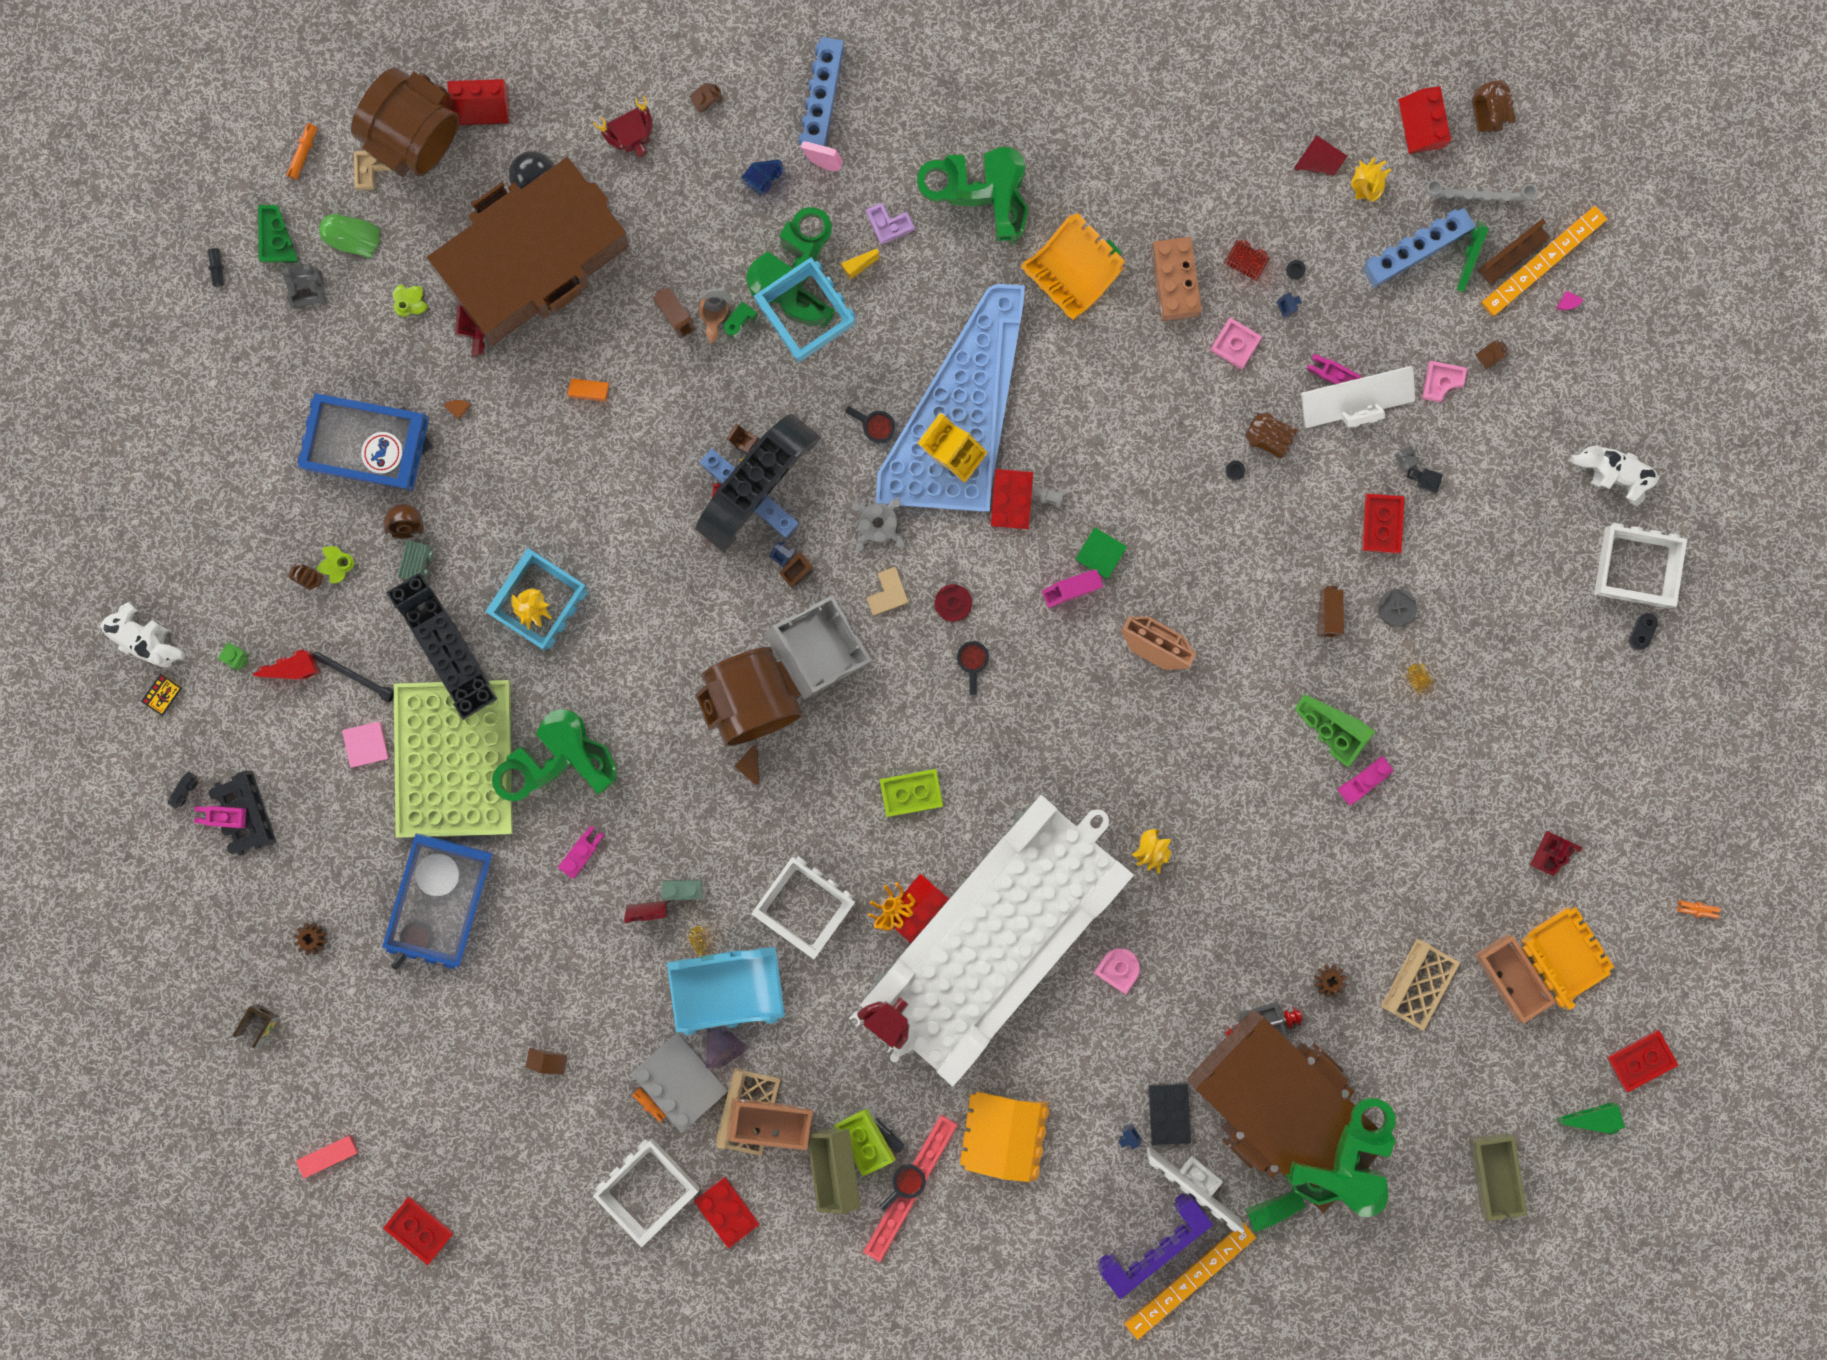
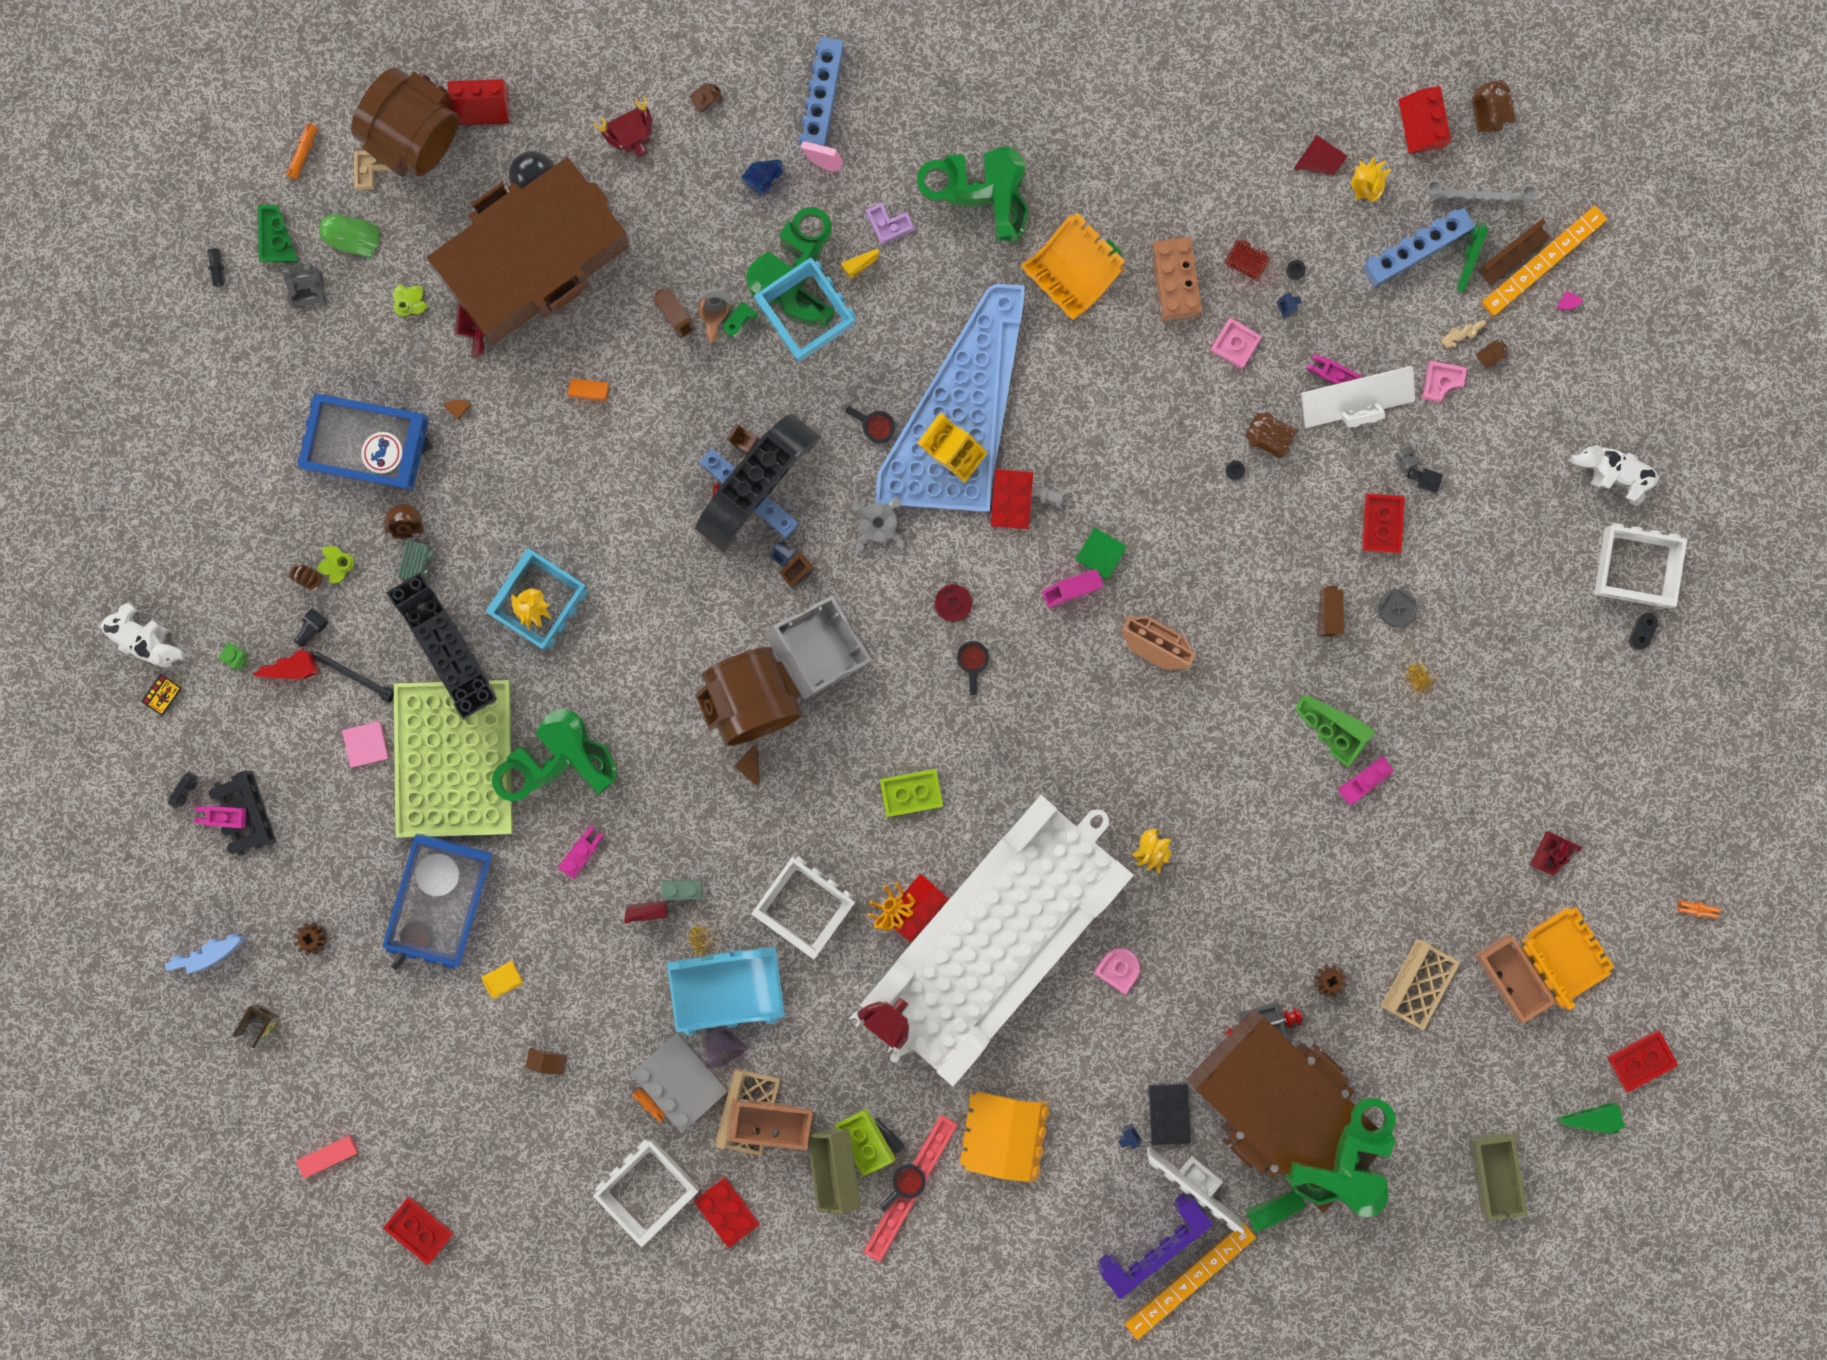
tan tile [866,567,909,616] -> none
none -> light blue slope [165,933,246,974]
none -> black pin [293,608,329,647]
none -> yellow piece [482,961,524,1000]
none -> tan animal [1440,320,1487,348]

